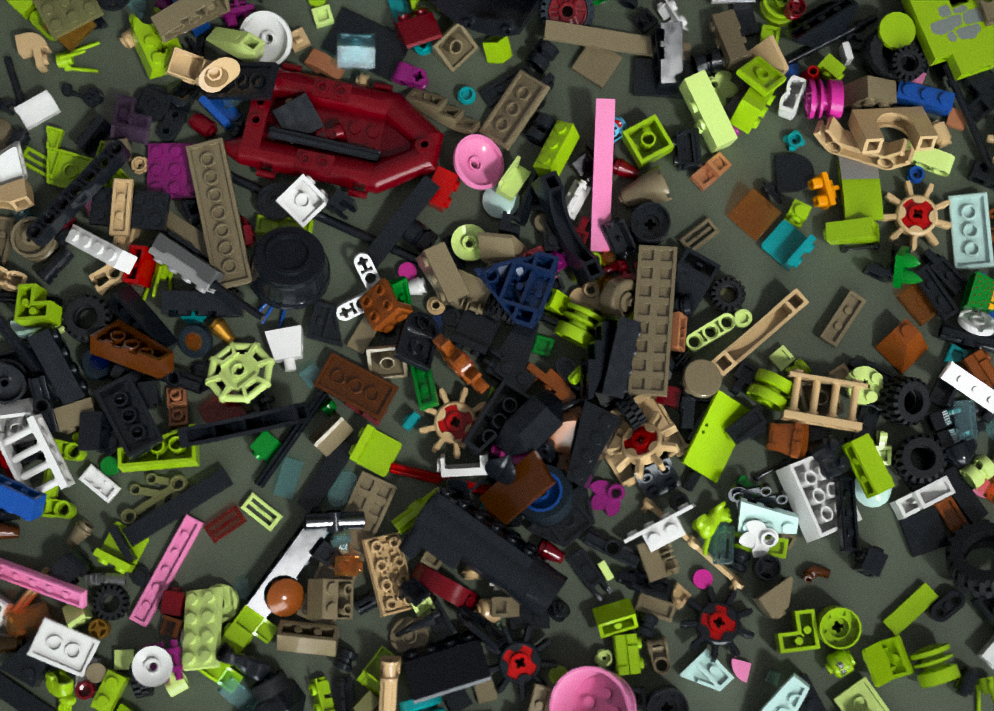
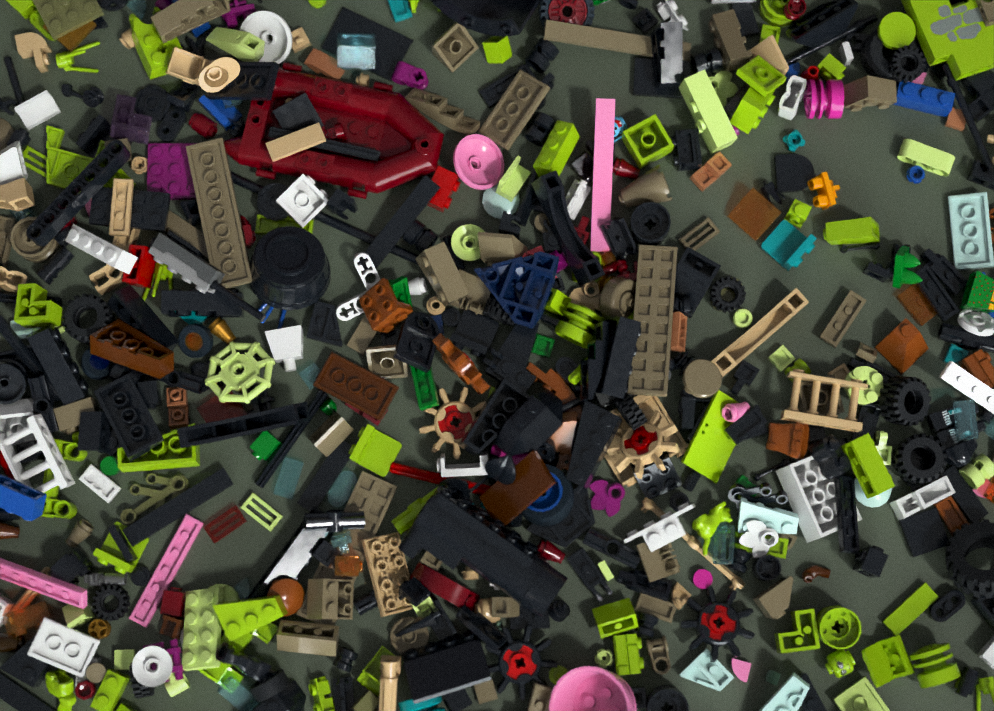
yellowish green tile [311,4,335,29] -> none
dark red slope [392,7,442,49] -> none
dark pink tile [398,262,417,281] -> none
teal plate [402,411,421,433] -> none
teal plate [414,41,432,56] -> none
teal plate [457,86,476,105] -> none
dark tan tile [571,47,623,89] -> none
dark red panel [656,386,682,409] -> none
yellowish green beam [685,313,736,353] -> none
lime wheel [746,368,793,412] -> none
tan piece [813,116,915,170] -> none
lime slope [837,155,884,220] -> none
tan arch [847,106,938,154] -> none
tan gear [879,180,953,252] -> none
black panel [929,366,958,409] -> none
tan brick [931,120,952,149] -> none
none -> lime wedge [212,595,288,642]
none -> tan tile [265,122,326,162]
none -> bright pink cone [722,401,750,422]
none -> dark tan tile [856,342,877,363]

